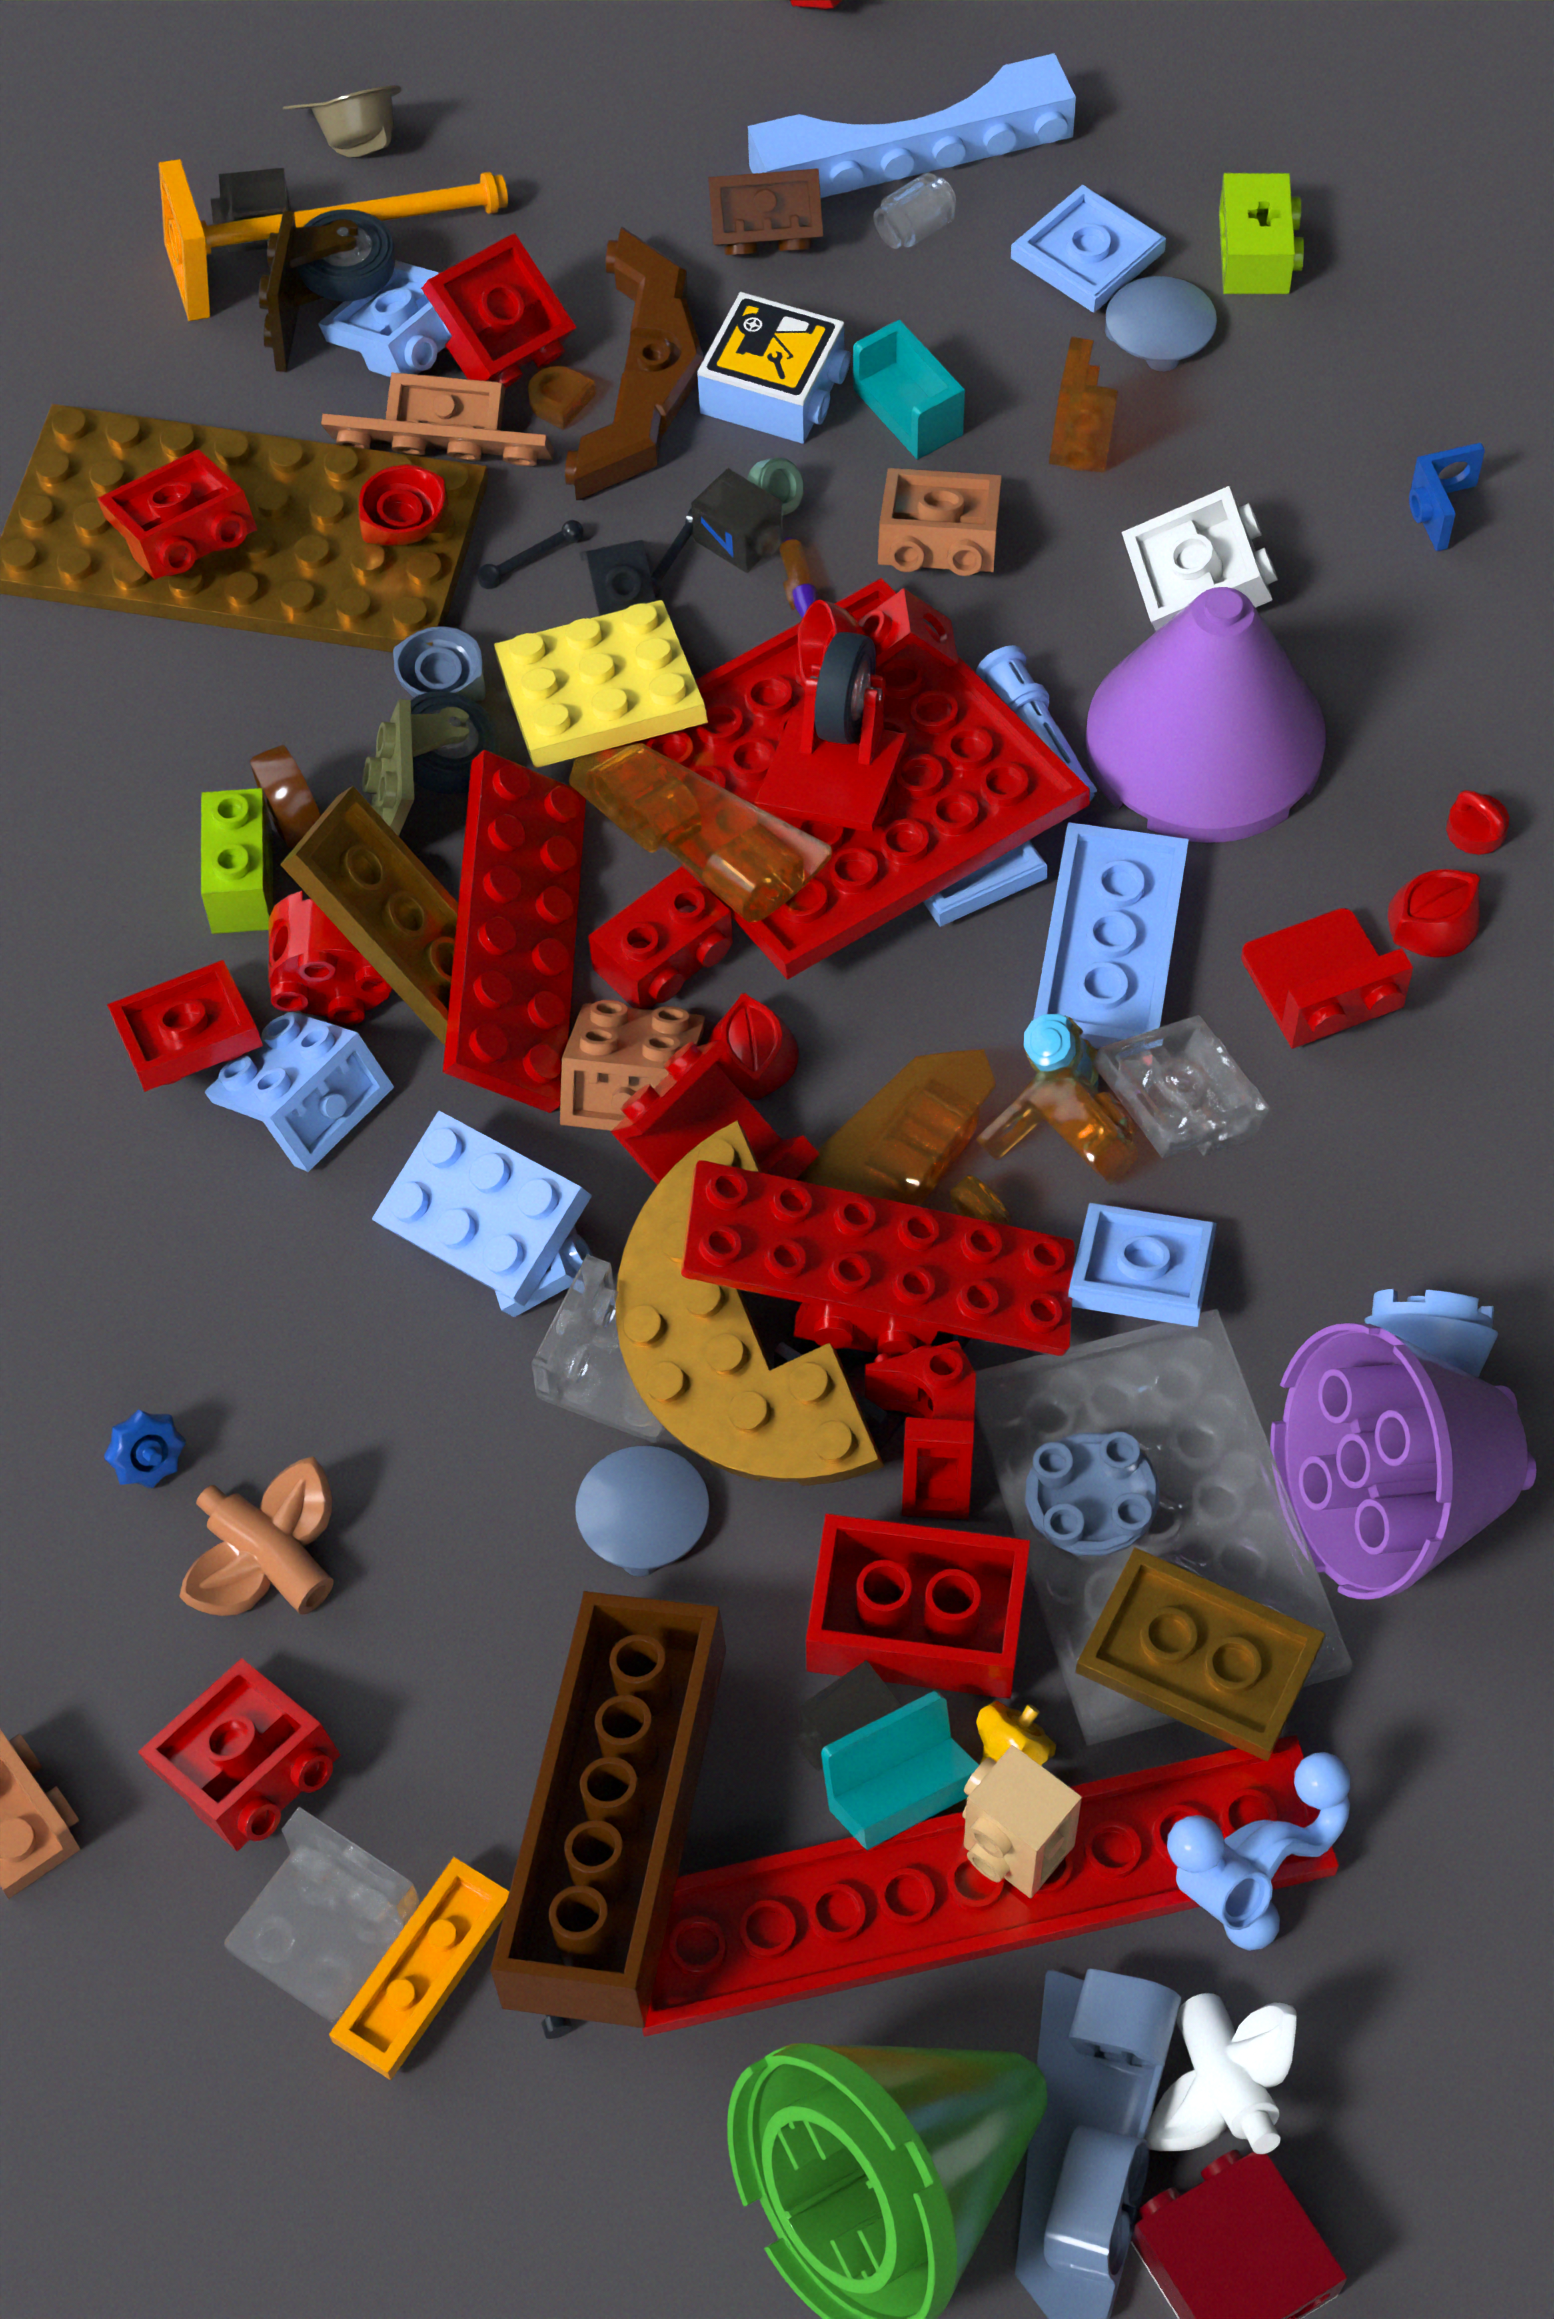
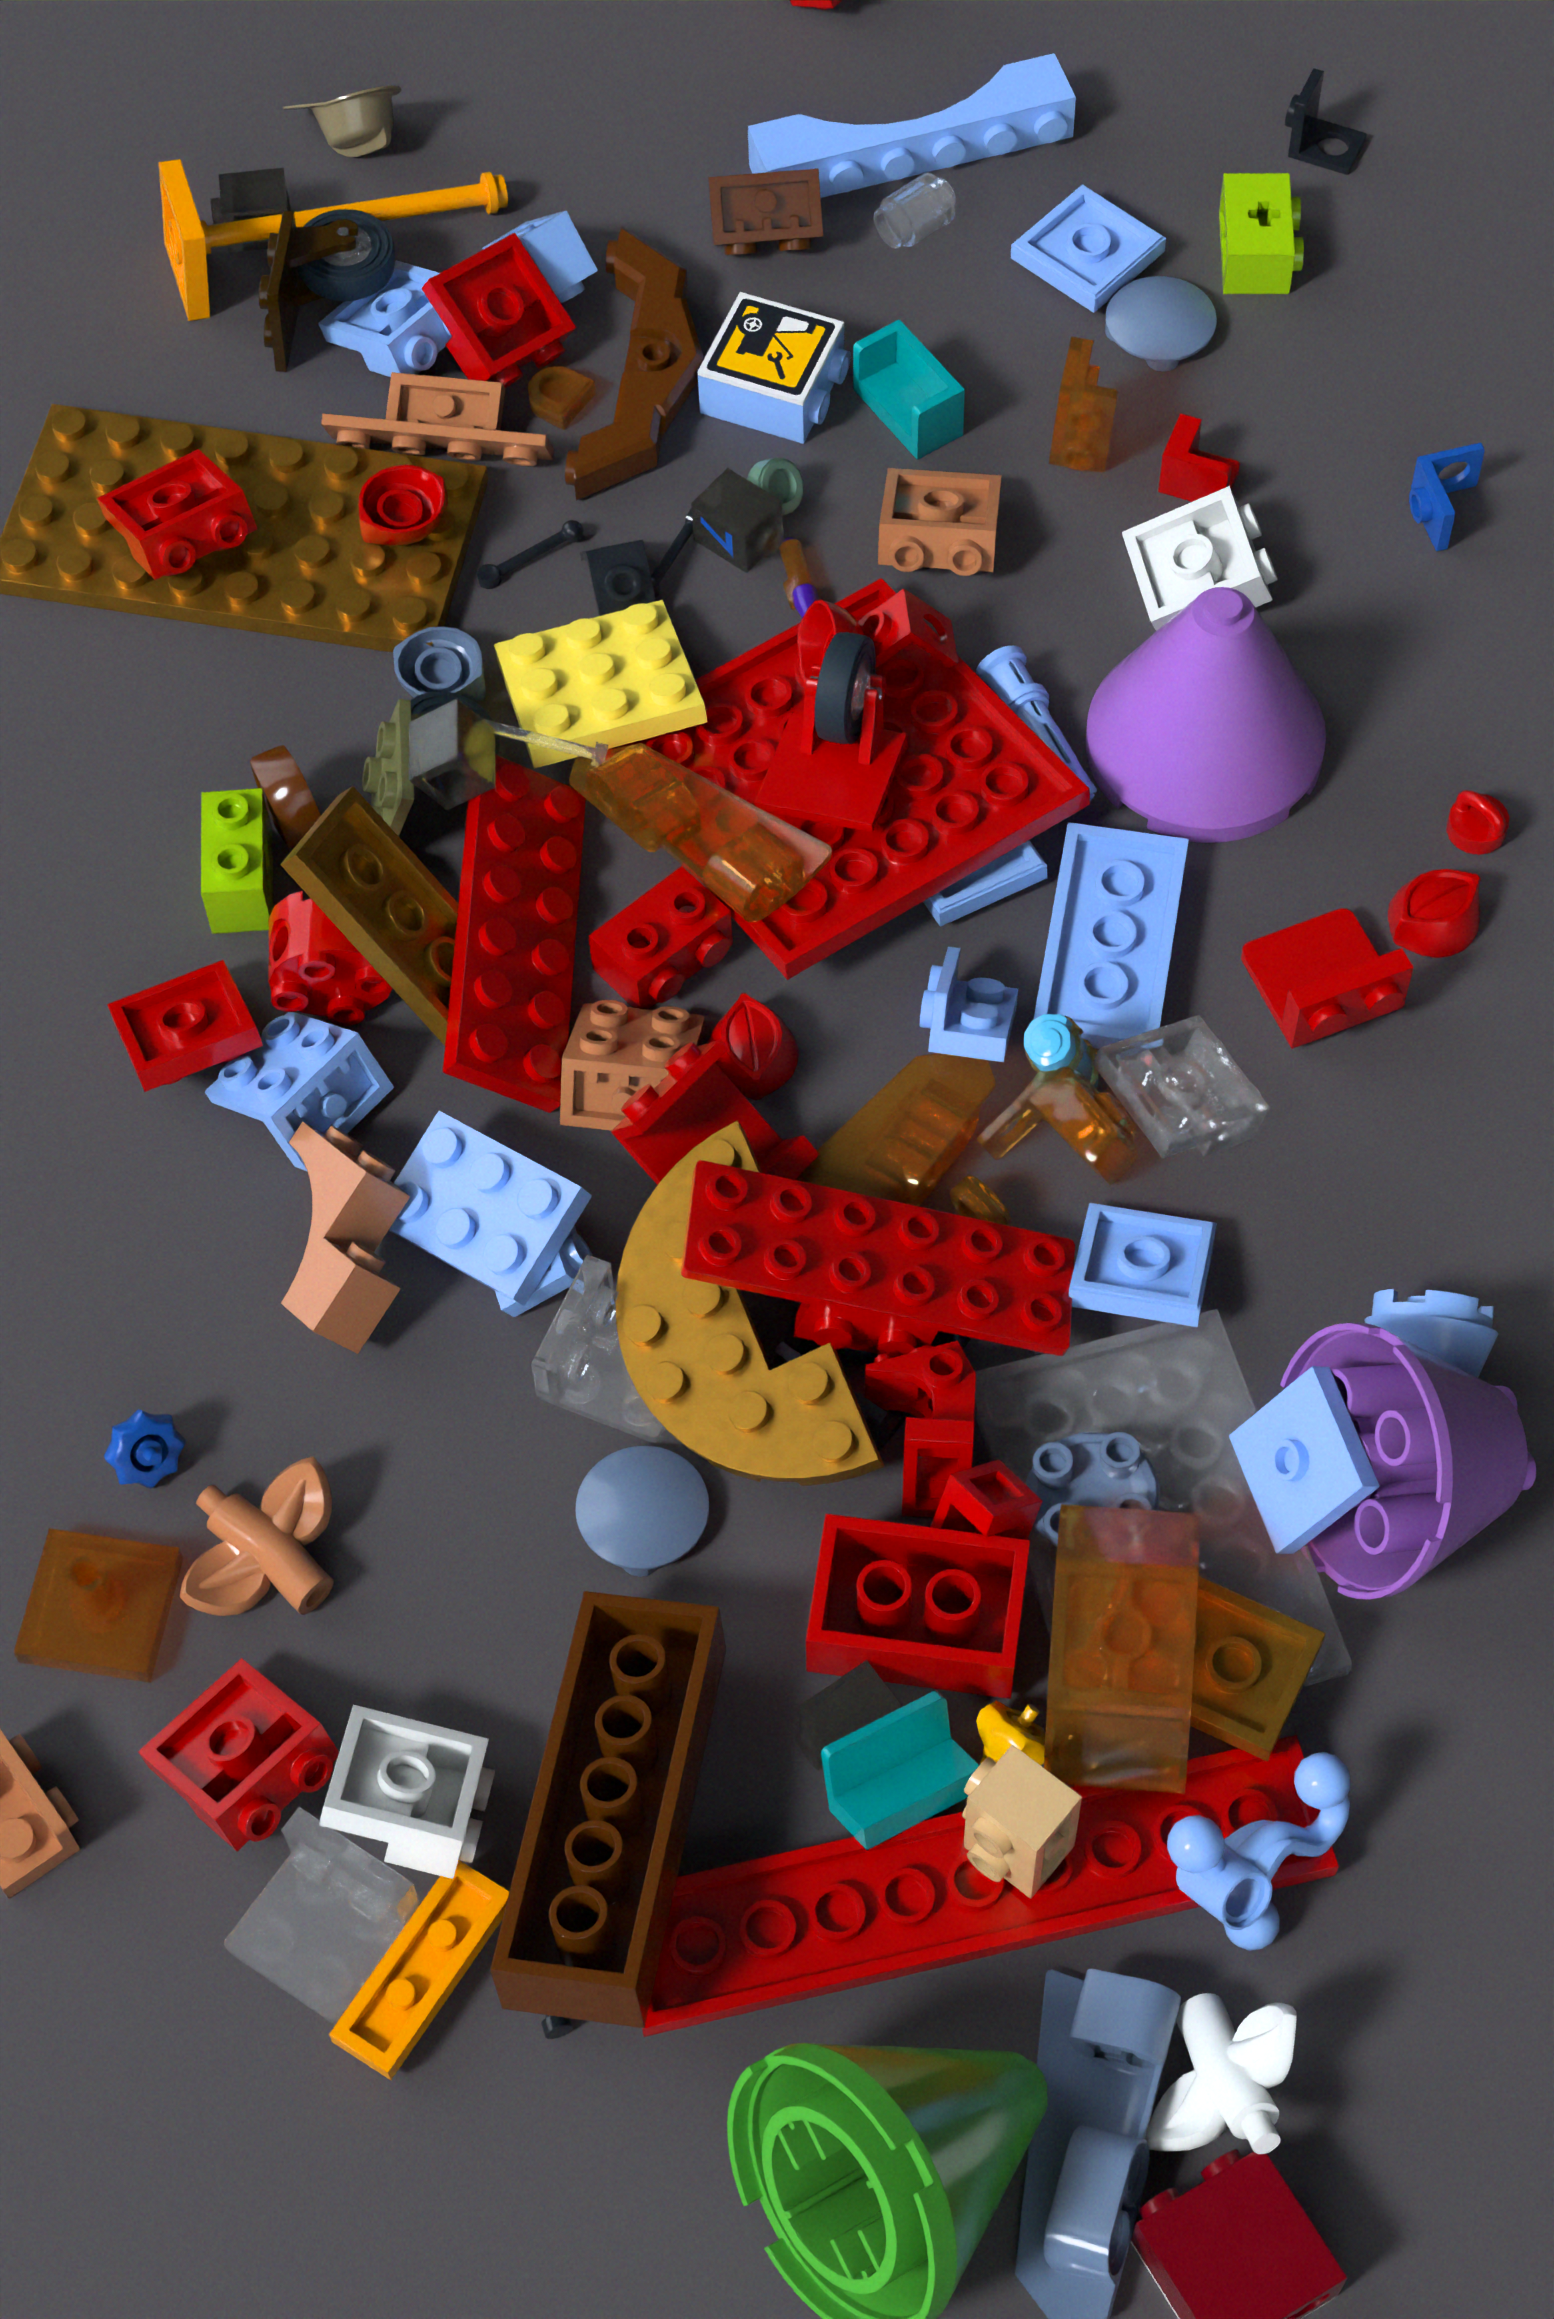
none -> clear orange tile [13,1528,184,1683]
none -> nougat arch [281,1121,411,1354]
none -> white plate [319,1705,495,1879]
none -> clear smoke brick [409,699,496,810]
none -> clear piece [480,719,608,768]
none -> light blue slope [482,211,598,303]
none -> light blue bracket [919,947,1018,1062]
none -> red panel [930,1459,1043,1540]
none -> clear orange slope [1044,1504,1200,1794]
none -> red panel [1158,413,1240,502]
none -> light blue plate [1229,1366,1380,1554]
none -> black bracket [1285,68,1367,175]

